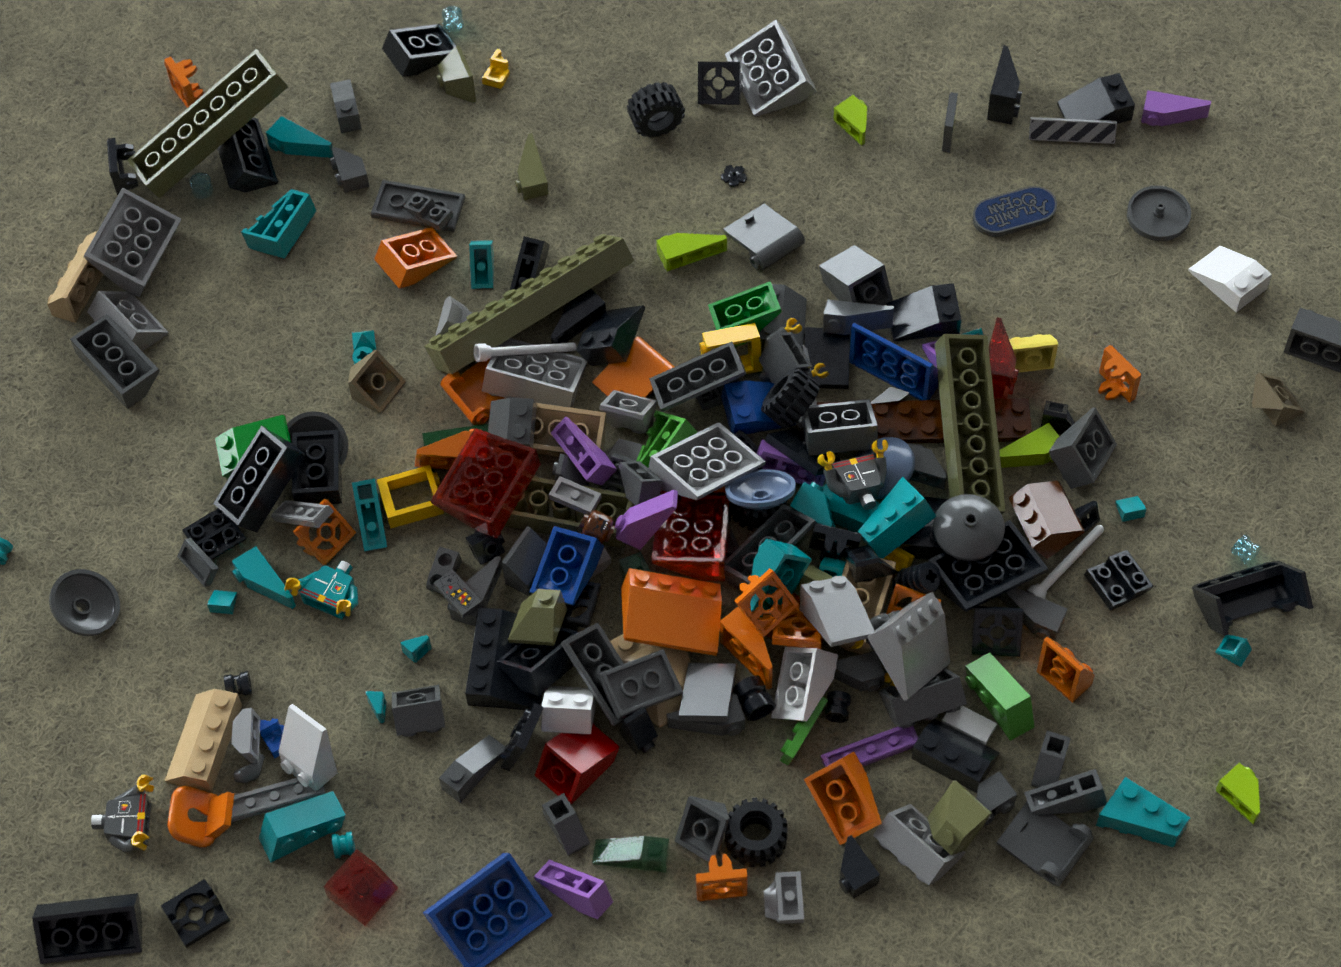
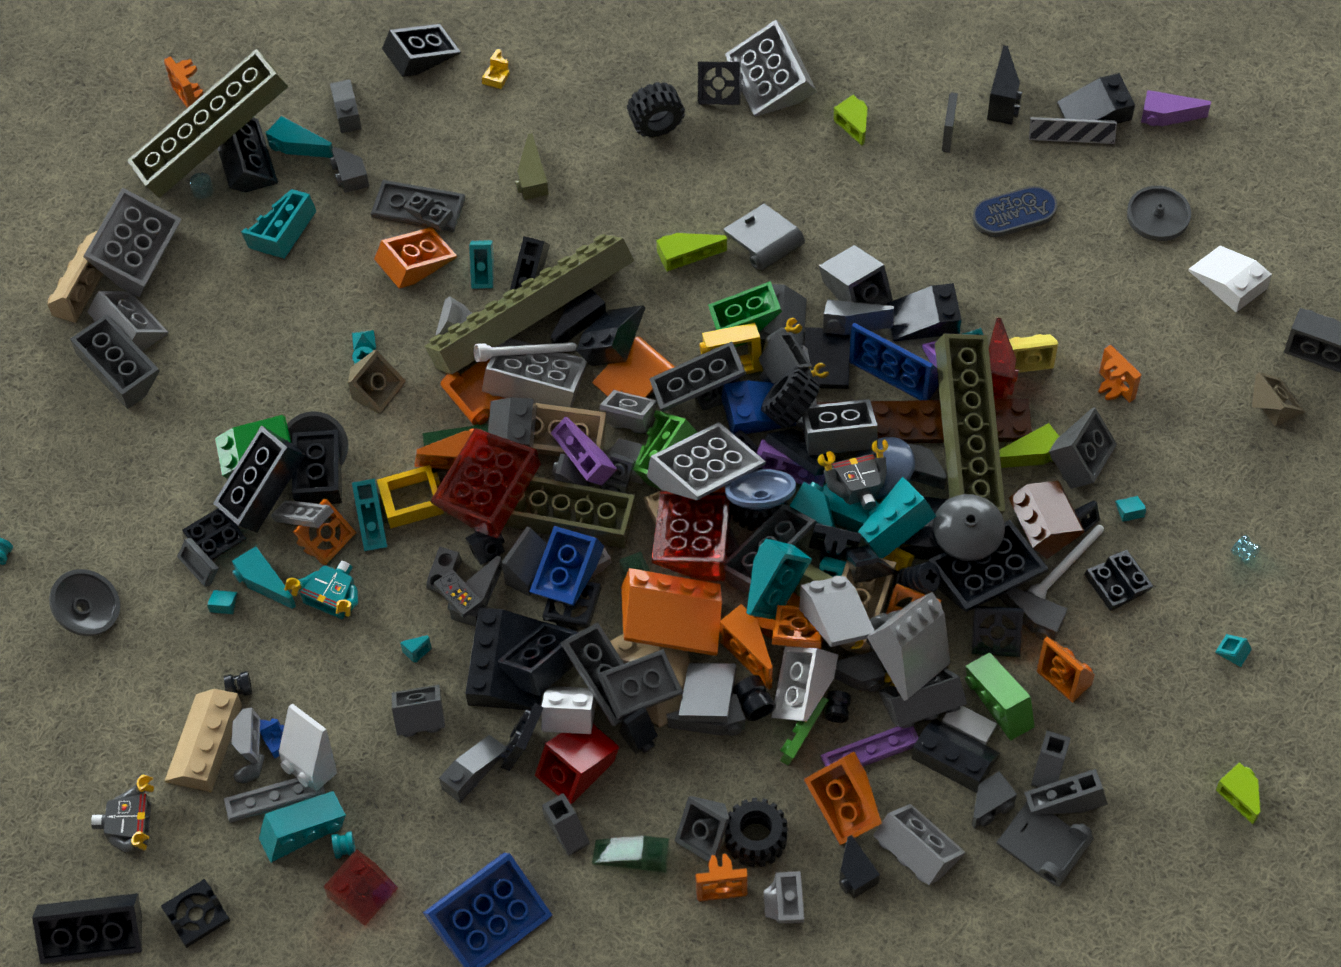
black piece [107,138,139,196] -> none
orange piece [168,786,234,848] -> none
teal slope [366,691,387,723] -> none
olive slope [436,45,477,103] -> none
clear light blue wheel [442,6,464,32] -> none
olive slope [508,589,567,646] -> none
medium lavender slope [534,860,613,920] -> none
light grey plate [549,476,602,515] -> none
reddish brown head [579,510,615,544] -> none
medium lavender slope [615,490,678,550] -> none
dark grey slope [619,461,662,506] -> none
black plant [721,165,747,187] -> none
orange piece [734,569,799,637] -> none
white sticker [871,387,909,404] -> none
olive slope [927,780,992,855] -> none
black slope [1041,400,1075,435] -> none
teal wedge [1096,777,1191,847] -> none
black windscreen [1192,561,1313,636] -> none

